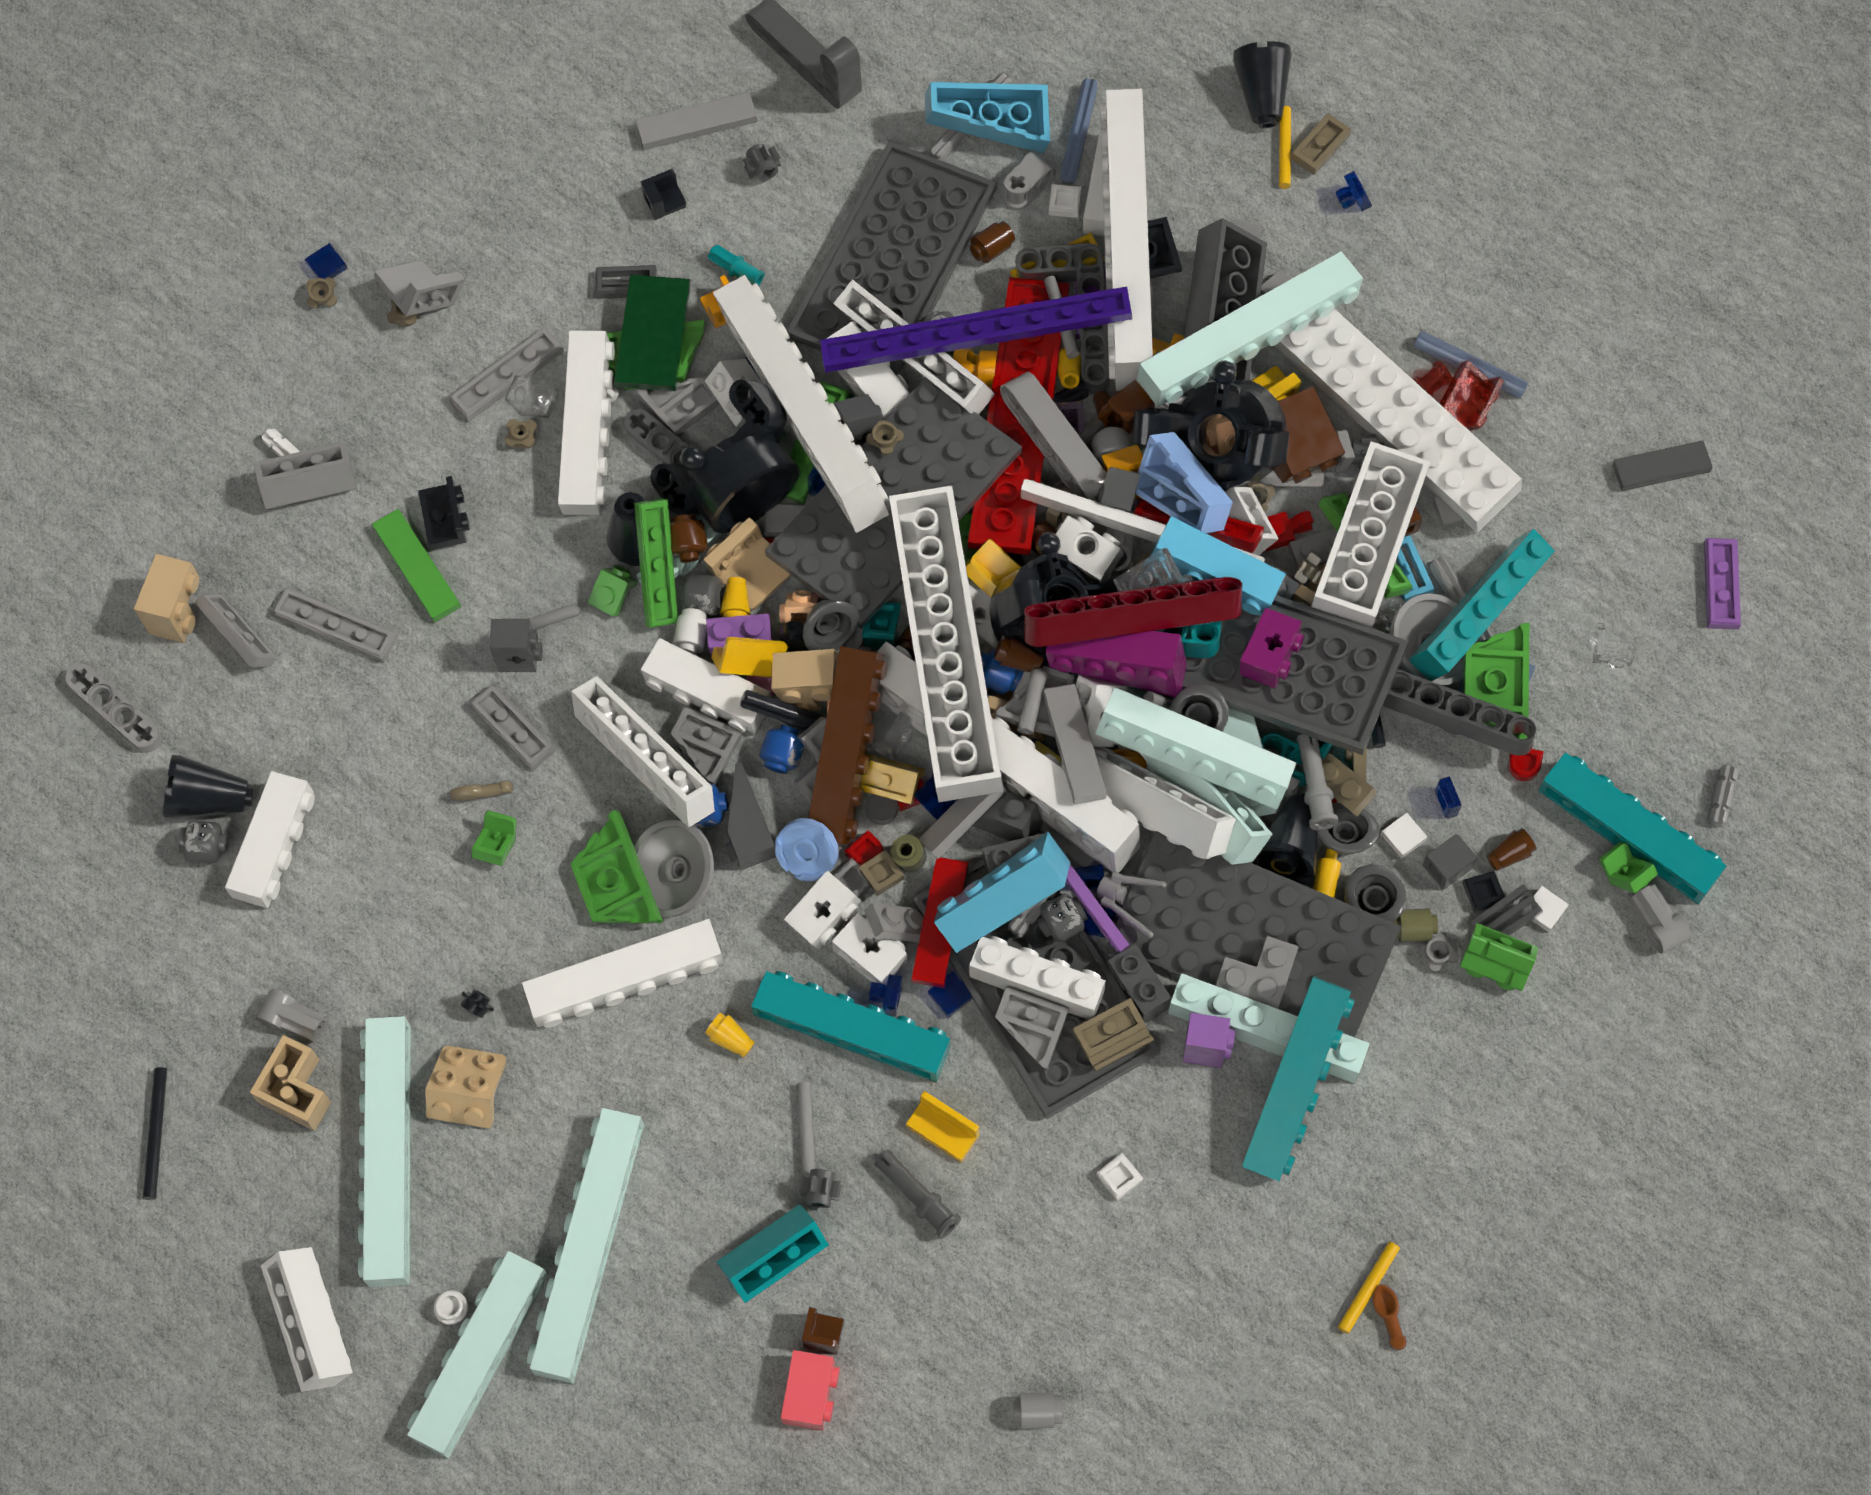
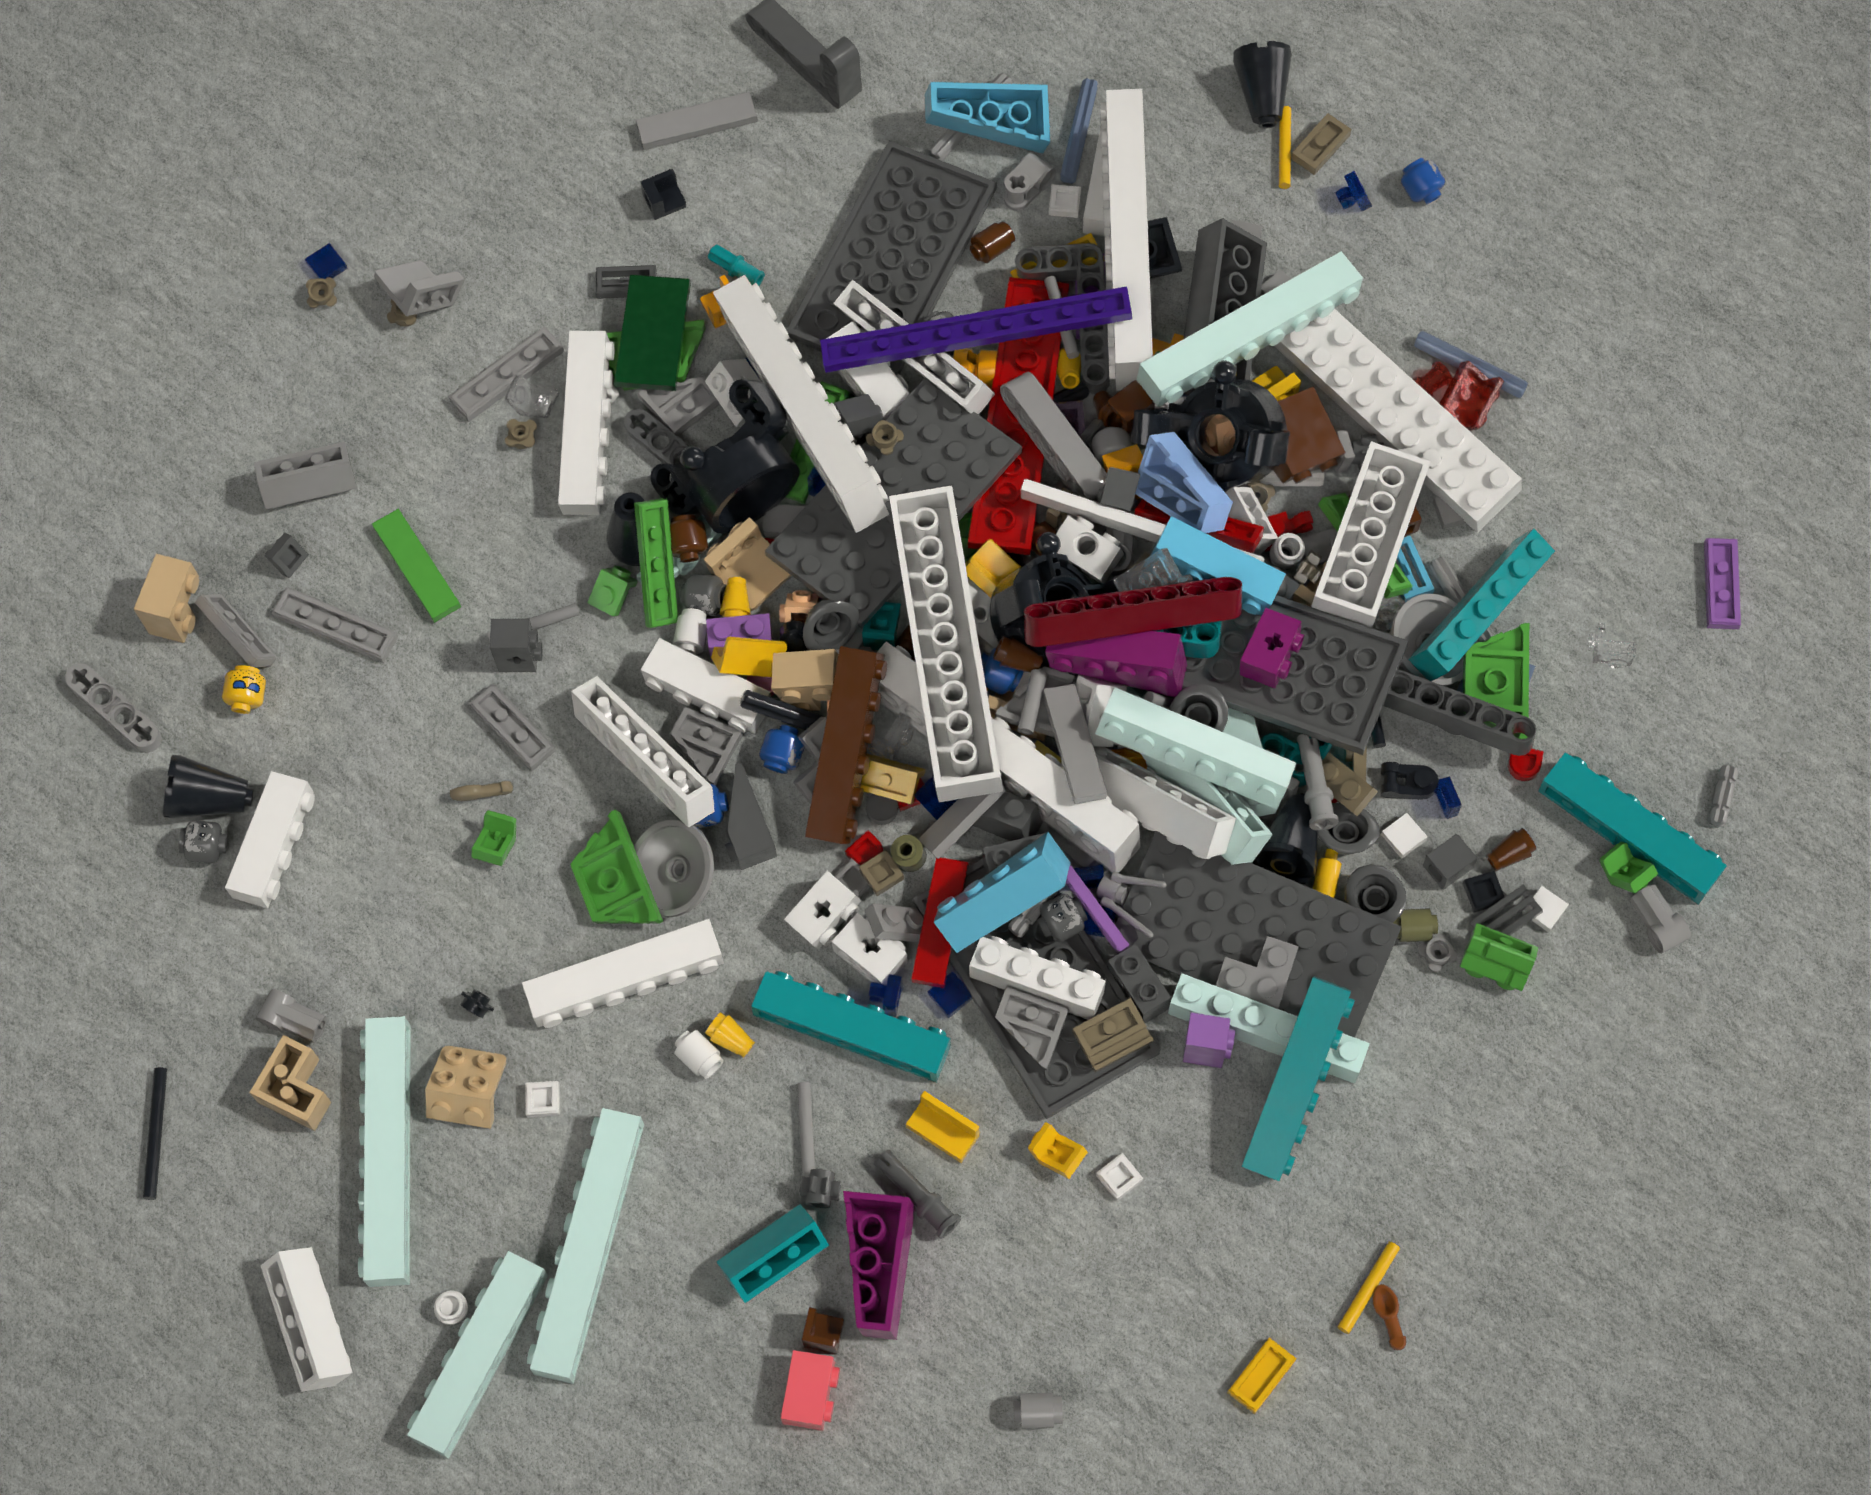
white axle [261,429,300,457] -> none
black bracket [418,476,470,550] -> none
dark grey gear [743,144,781,181] -> none
light blue tile [775,818,839,881] -> none
dark grey tile [1612,440,1713,491] -> none
none -> yellow head [222,665,266,714]
none -> dark grey tile [265,533,309,578]
none -> white tile [525,1081,560,1118]
none -> white brick [674,1030,723,1079]
none -> magenta wedge [843,1191,915,1340]
none -> yellow bracket [1028,1122,1088,1179]
none -> yellow tile [1227,1337,1297,1414]
none -> white brick [1270,533,1305,569]
none -> black plate [1381,762,1439,800]
none -> blue head [1401,158,1446,205]

